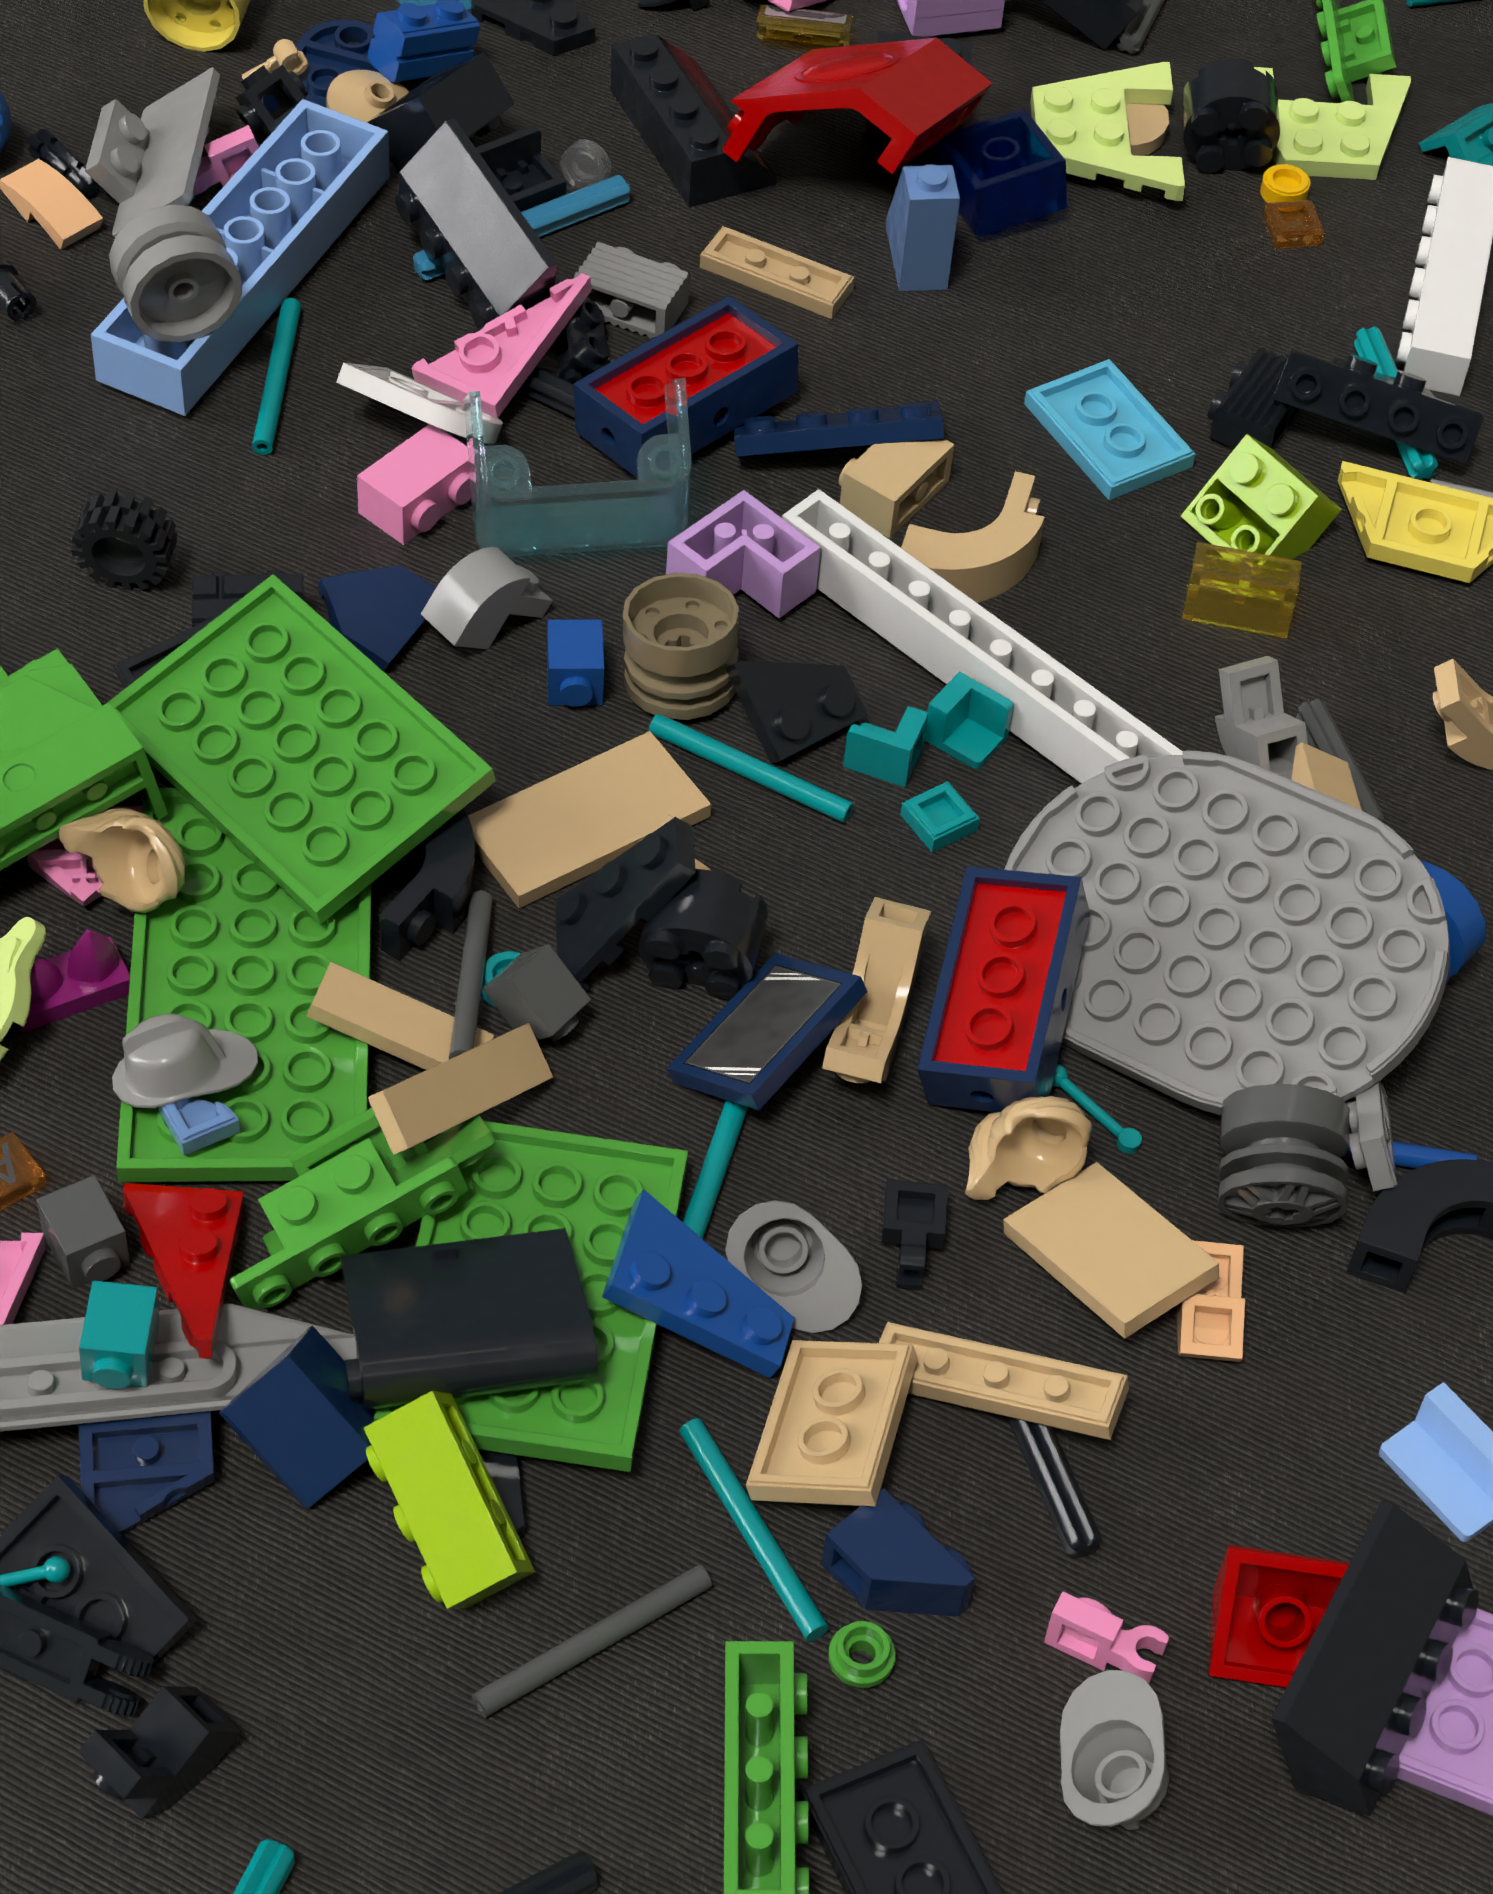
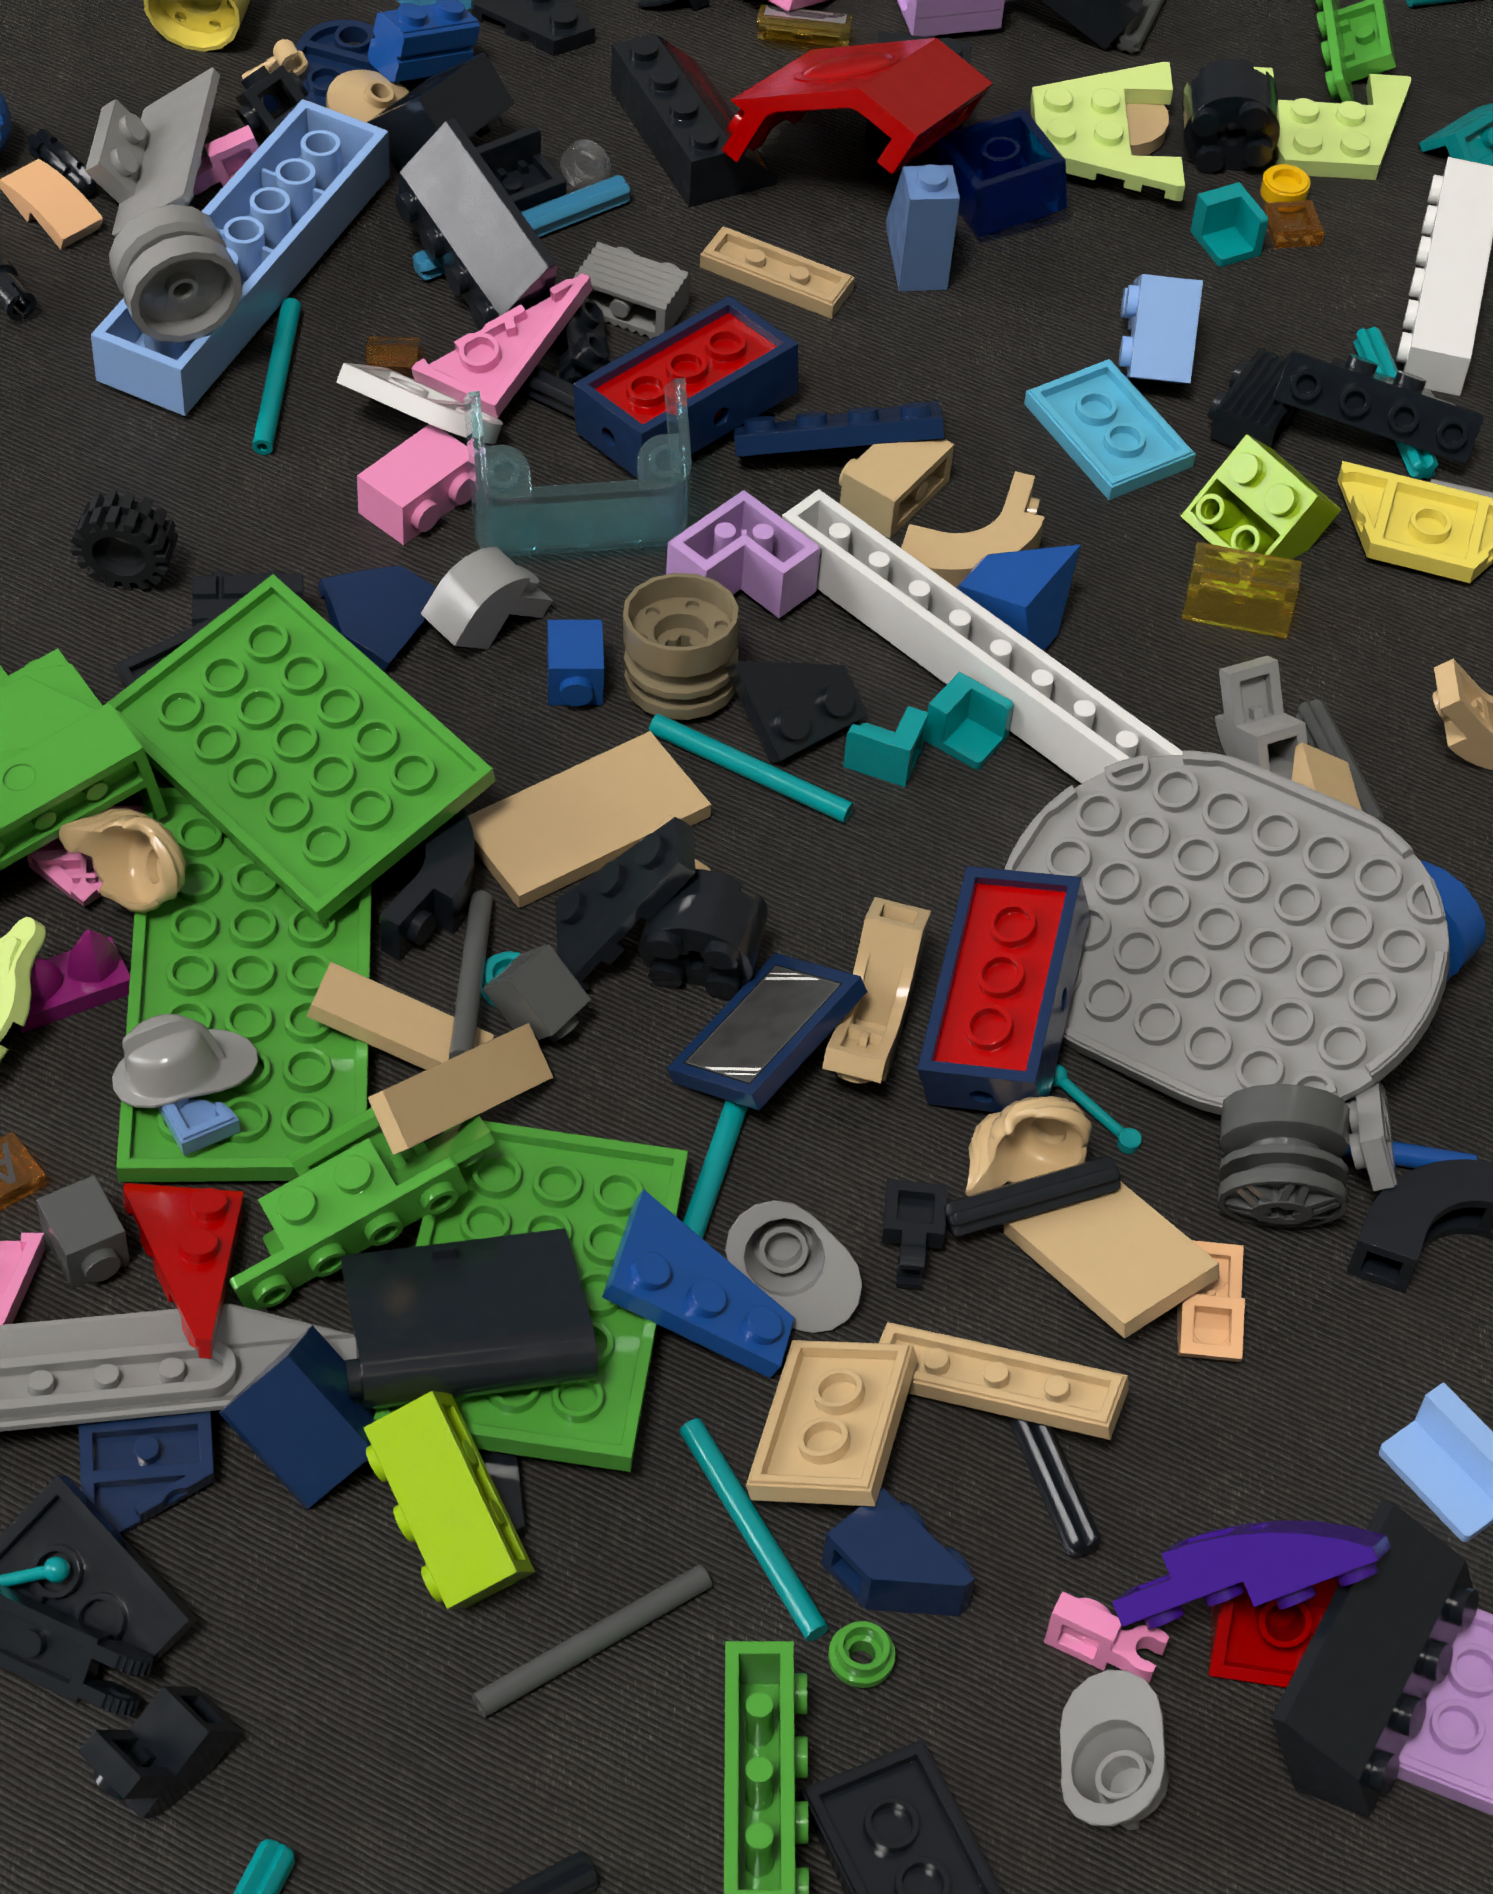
teal brick [79,1281,160,1389] -> none
teal tile [900,781,980,853] -> none
none -> clear orange tile [366,336,420,367]
none -> black axle [944,1156,1121,1237]
none -> blue slope [956,544,1081,651]
none -> dark purple slope [1112,1520,1392,1629]
none -> light blue brick [1119,274,1203,385]
none -> teal panel [1190,182,1268,267]

